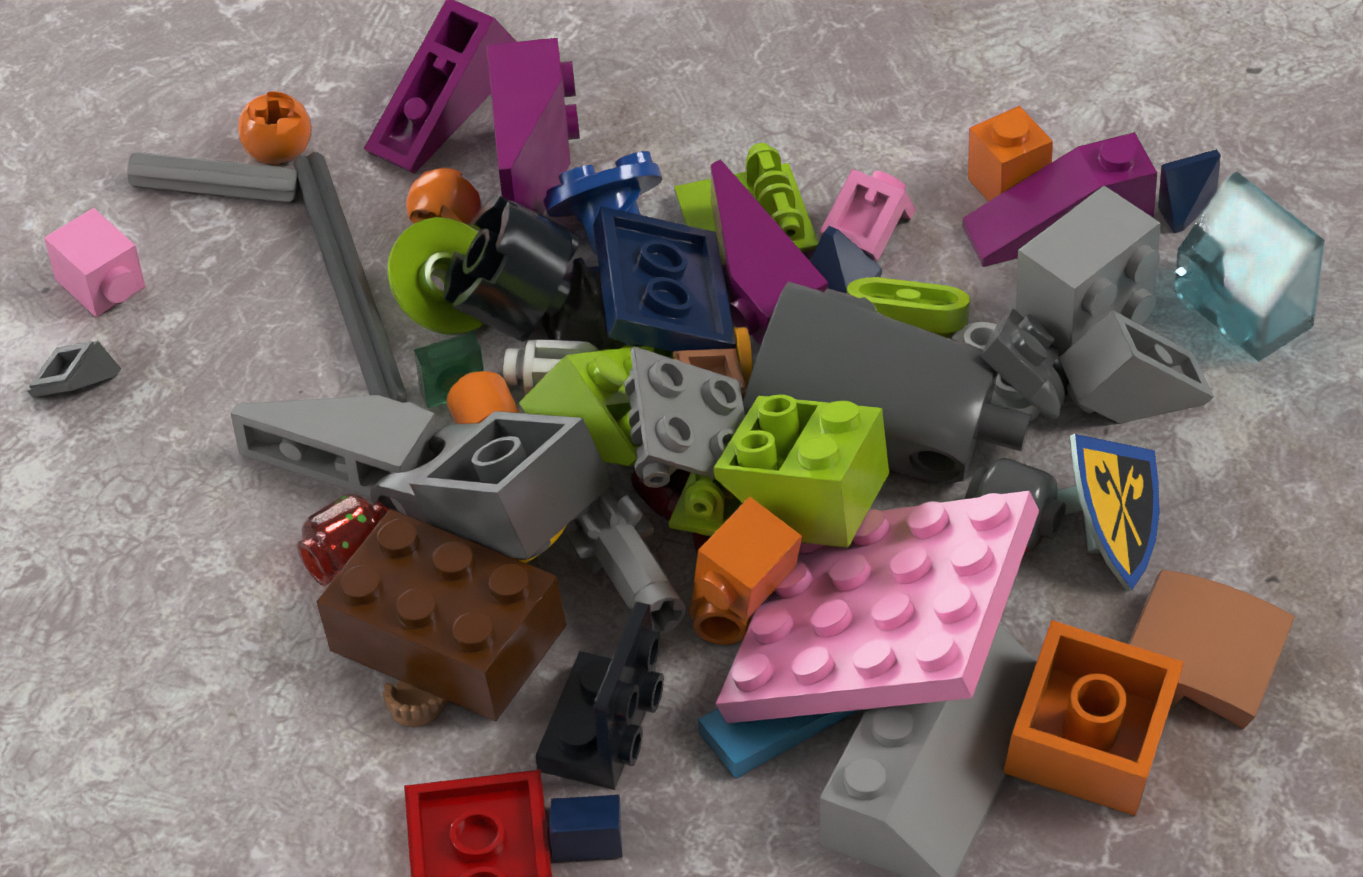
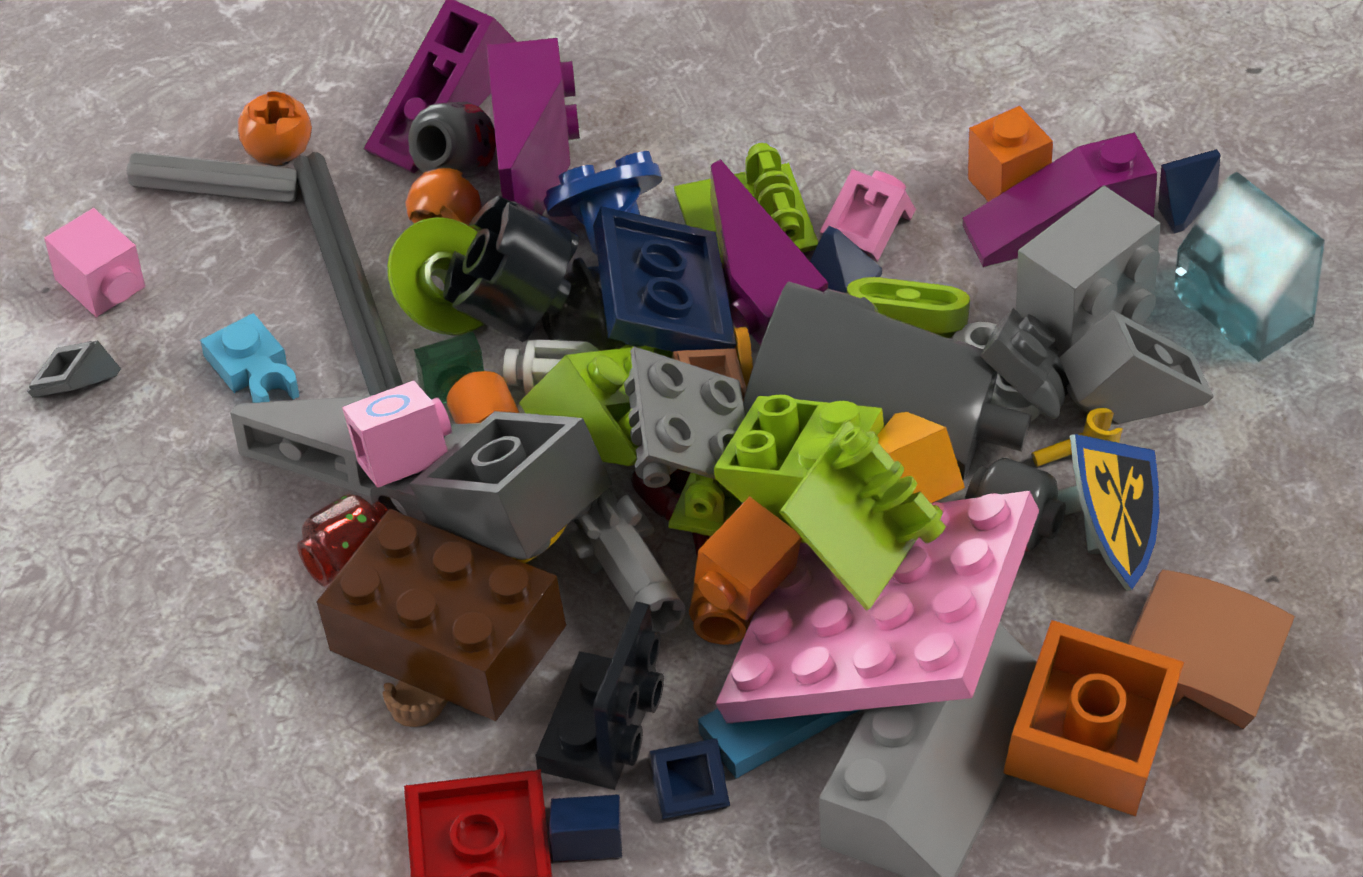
none -> medium azure plate [200,313,299,403]
none -> bright pink brick [342,381,452,488]
none -> dark grey head [408,102,496,178]
none -> dark blue slope [647,738,730,819]
none -> lime hinge [779,420,946,610]
none -> light orange slope [877,412,965,503]
none -> yellow hand [1031,408,1123,467]

